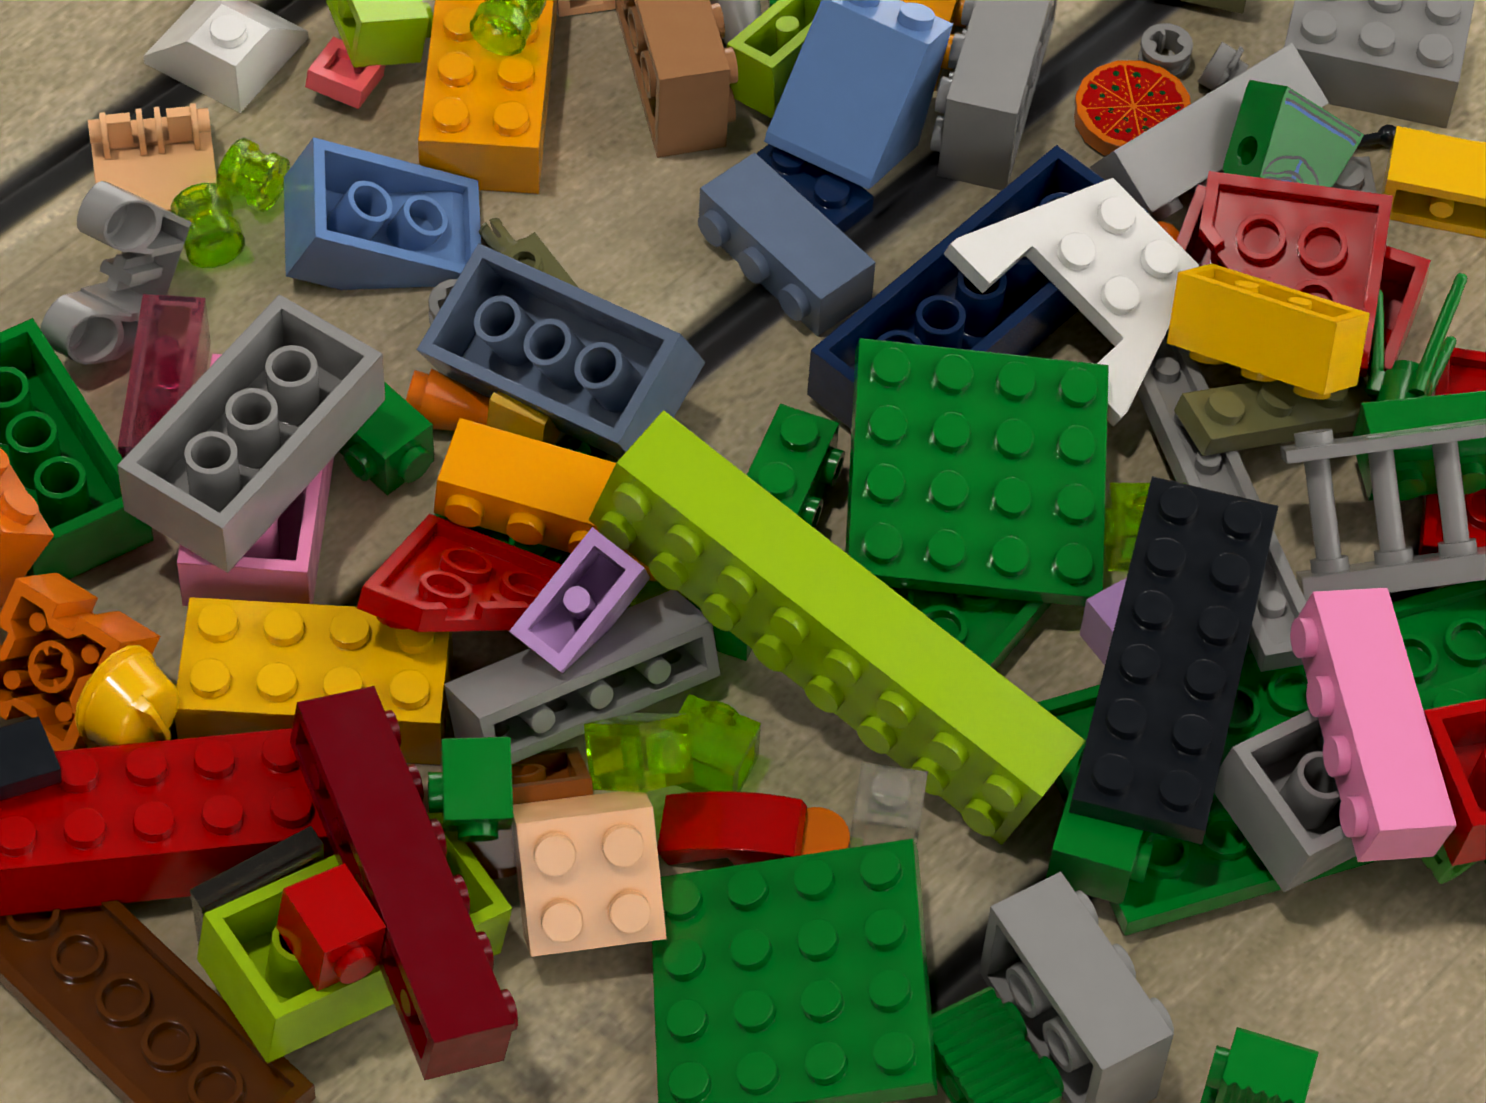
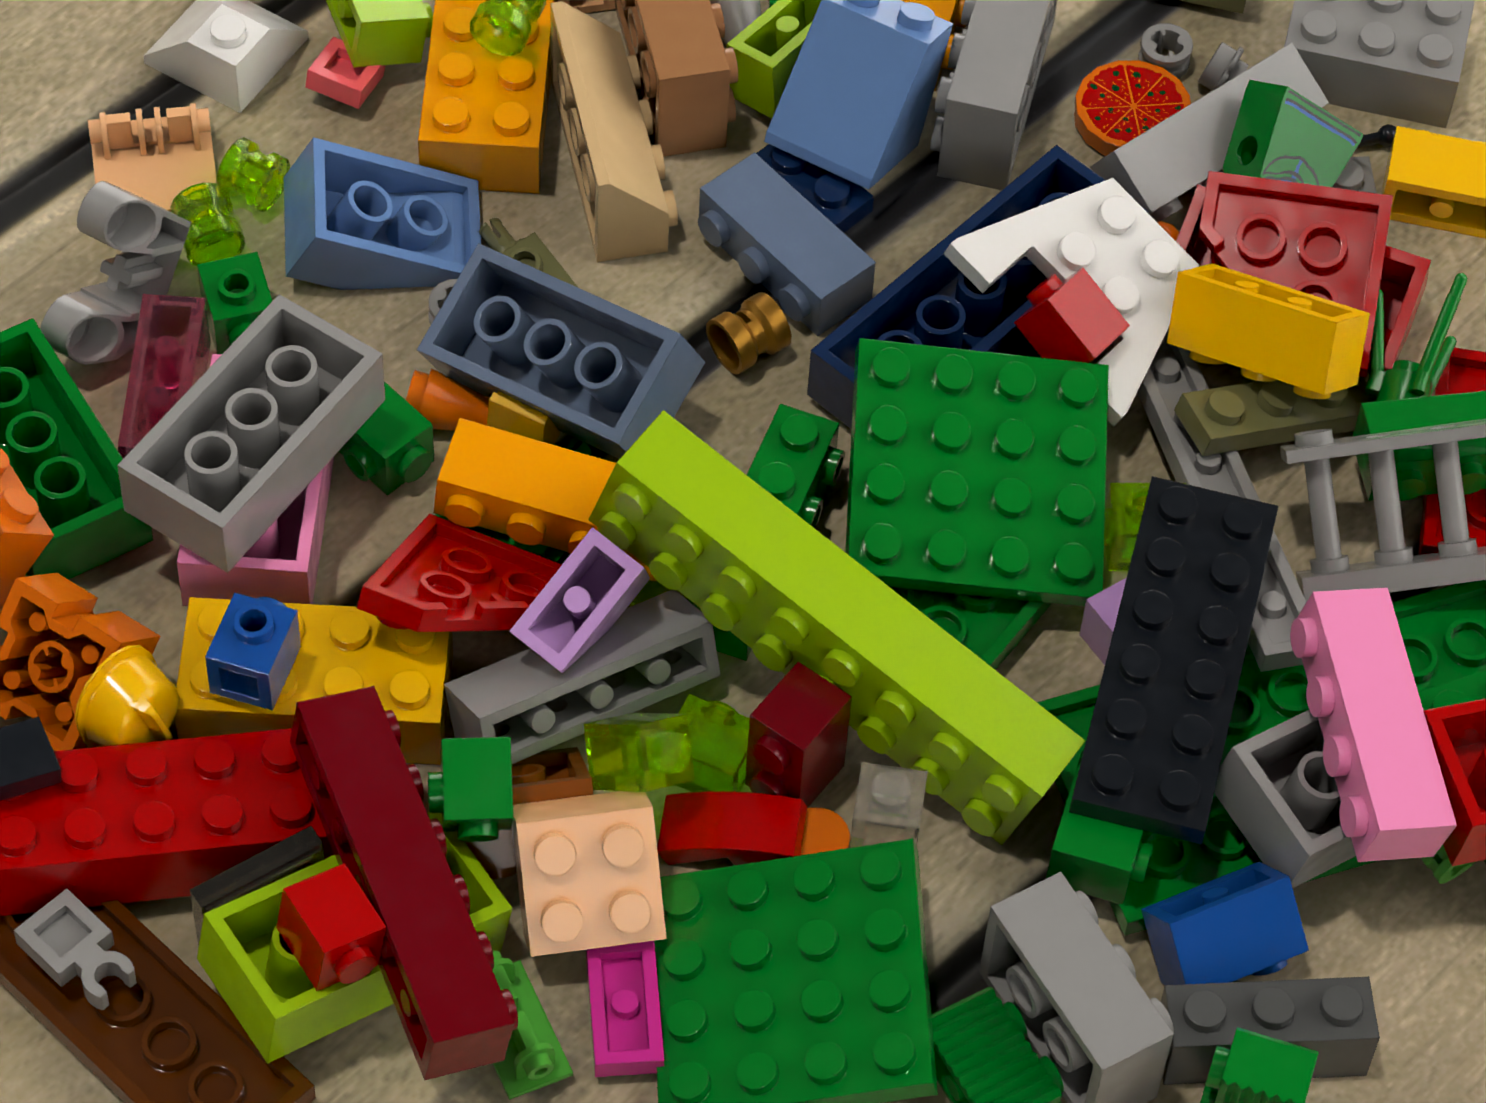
none -> light grey plate [14,888,137,1010]
none -> green brick [197,252,272,354]
none -> blue brick [205,592,301,711]
none -> bright green hinge [492,950,573,1100]
none -> tan slope [550,1,678,262]
none -> dark pink plate [586,941,664,1077]
none -> pearl gold wheel [706,292,792,374]
none -> dark red brick [745,662,852,808]
none -> brick [1014,268,1130,363]
none -> blue brick [1141,862,1309,985]
none -> dark grey brick [1161,976,1380,1085]

